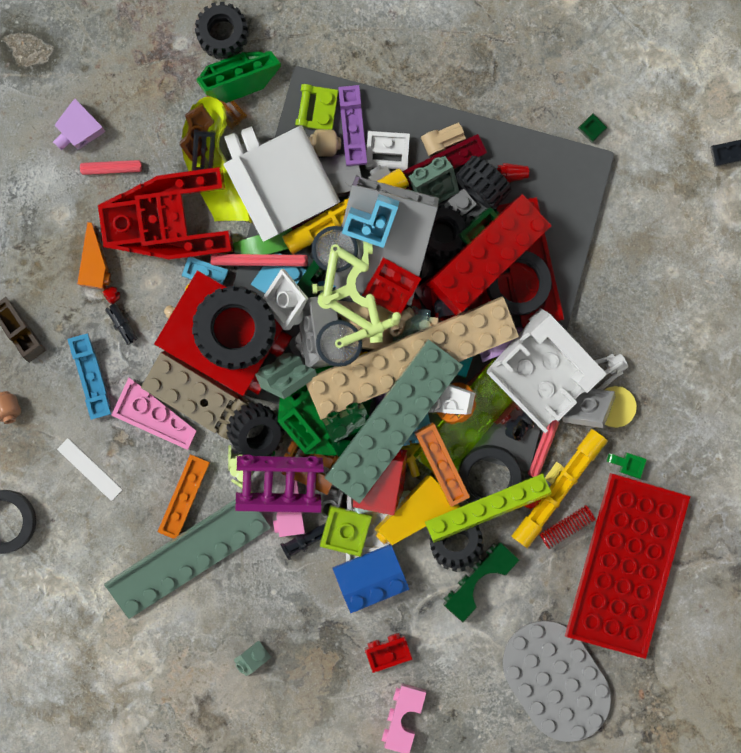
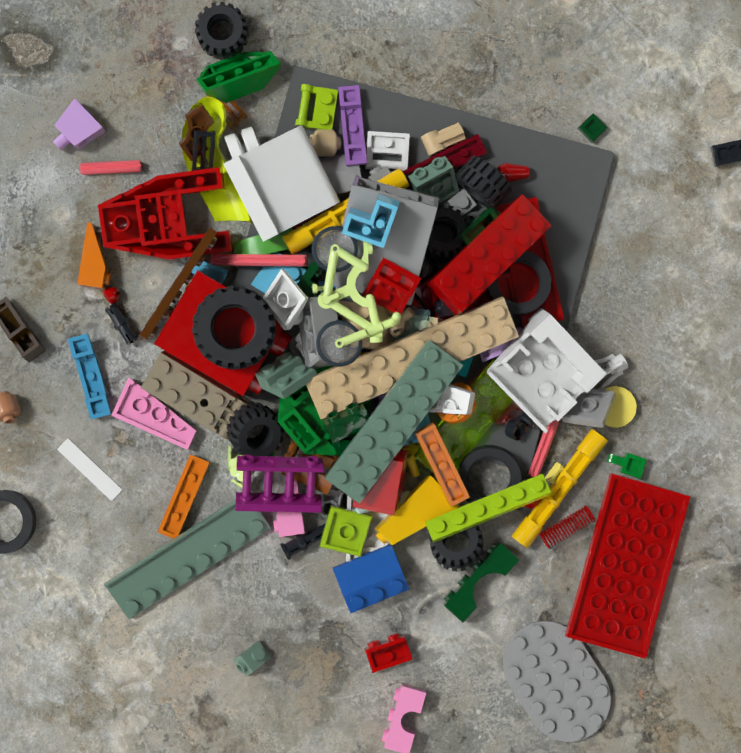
none -> reddish brown wing [138,228,218,341]

